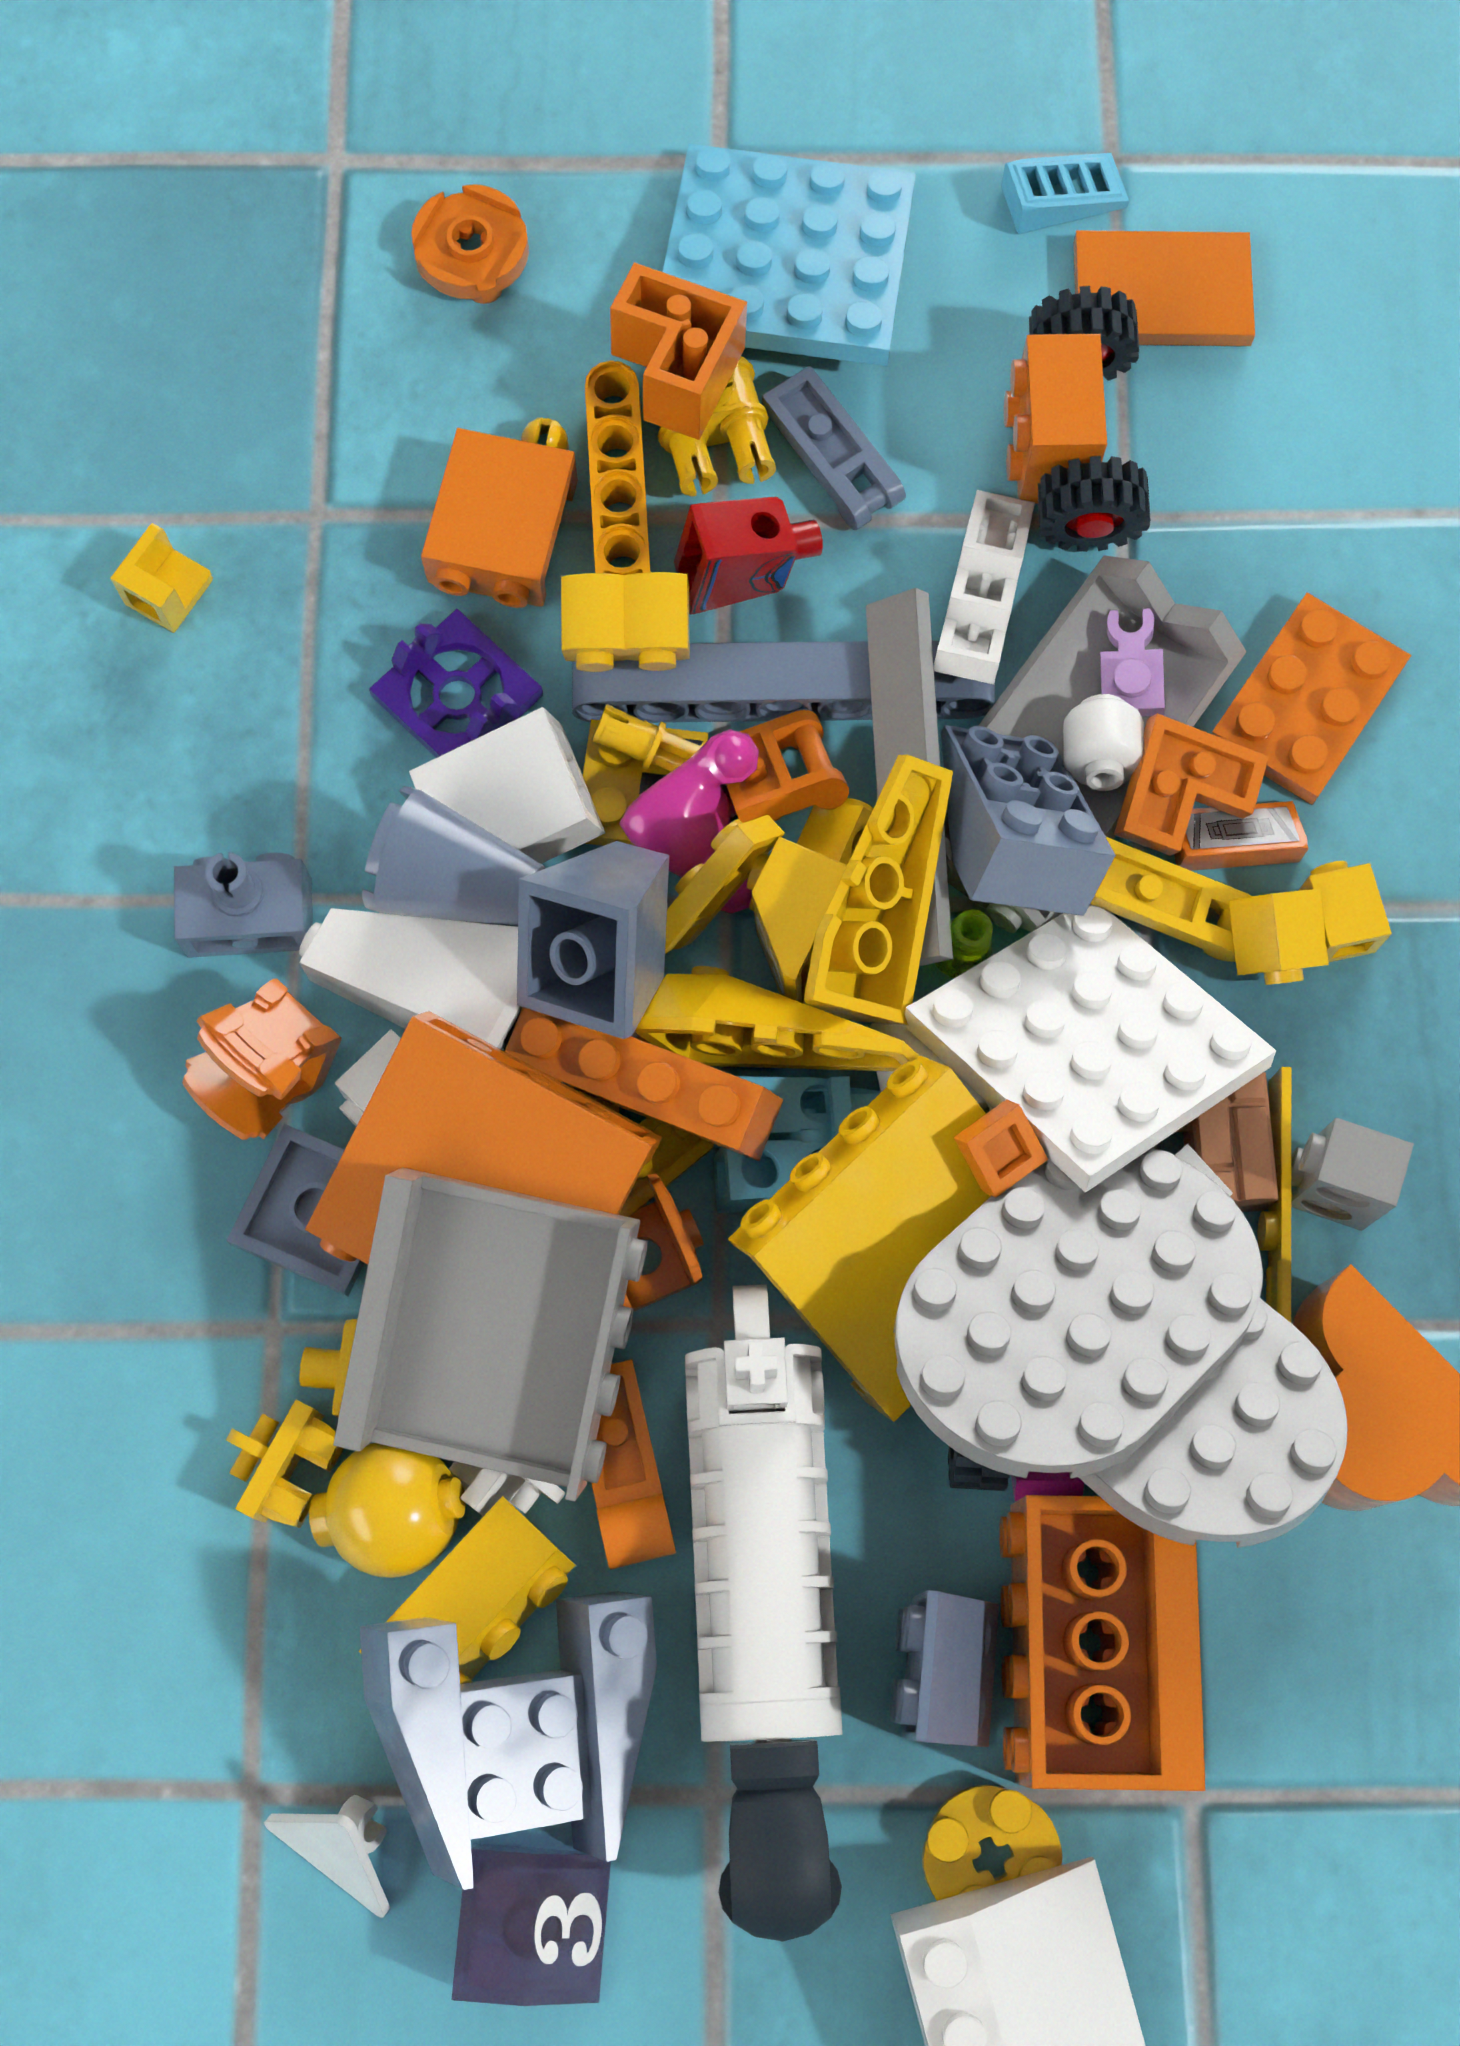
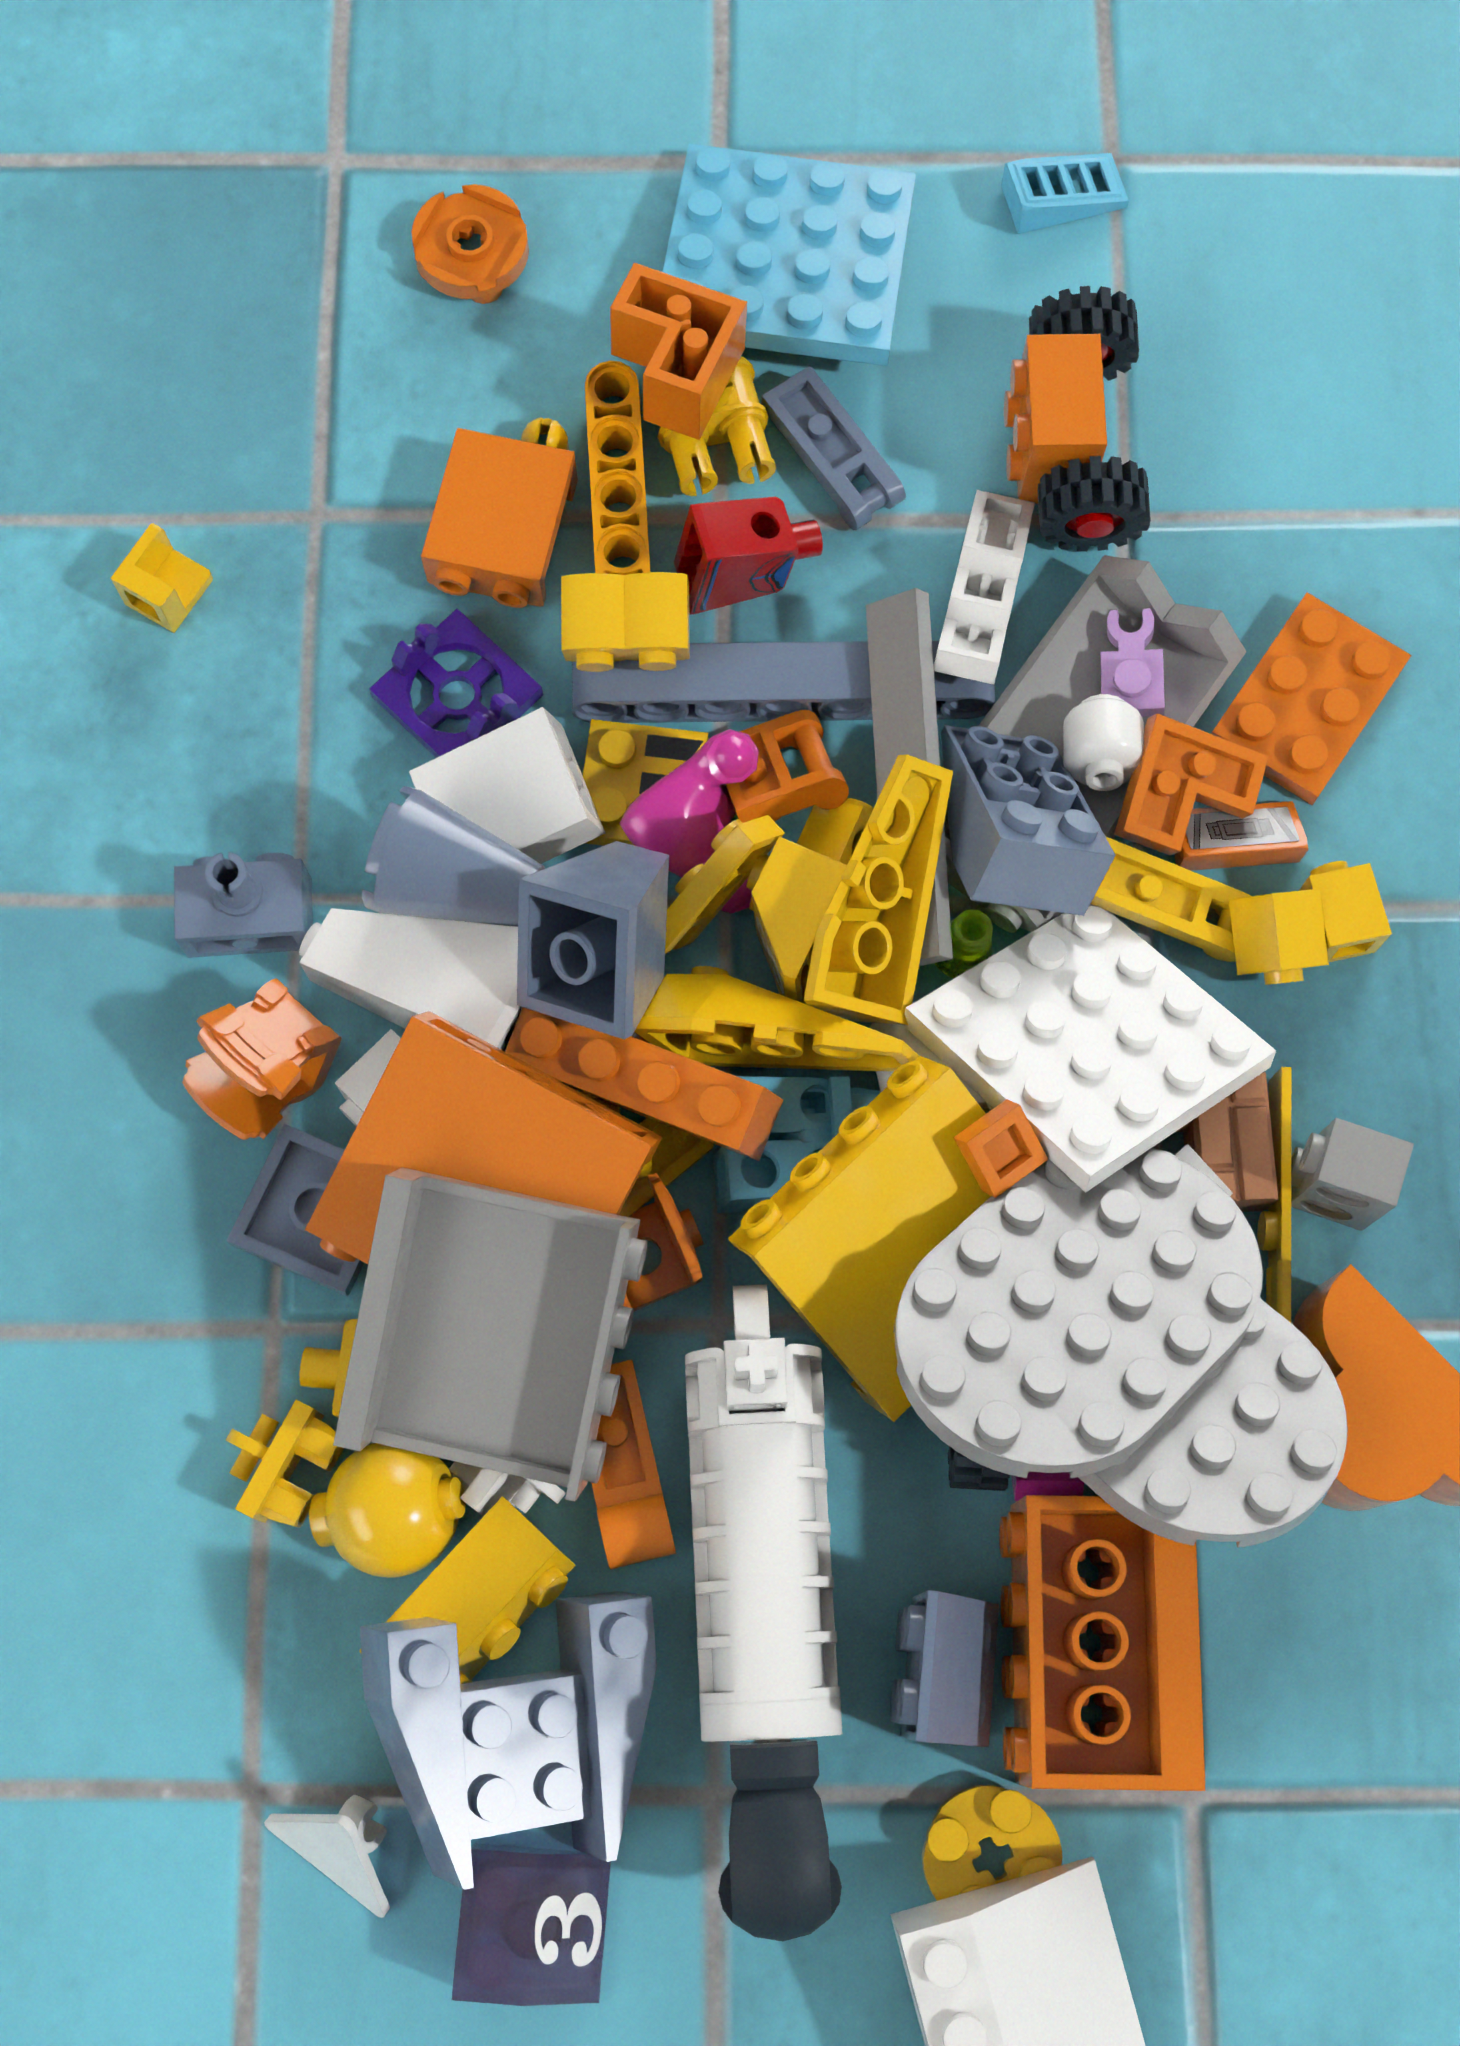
yellow axle [592,704,702,772] -> none
orange tile [1073,230,1255,346] -> none

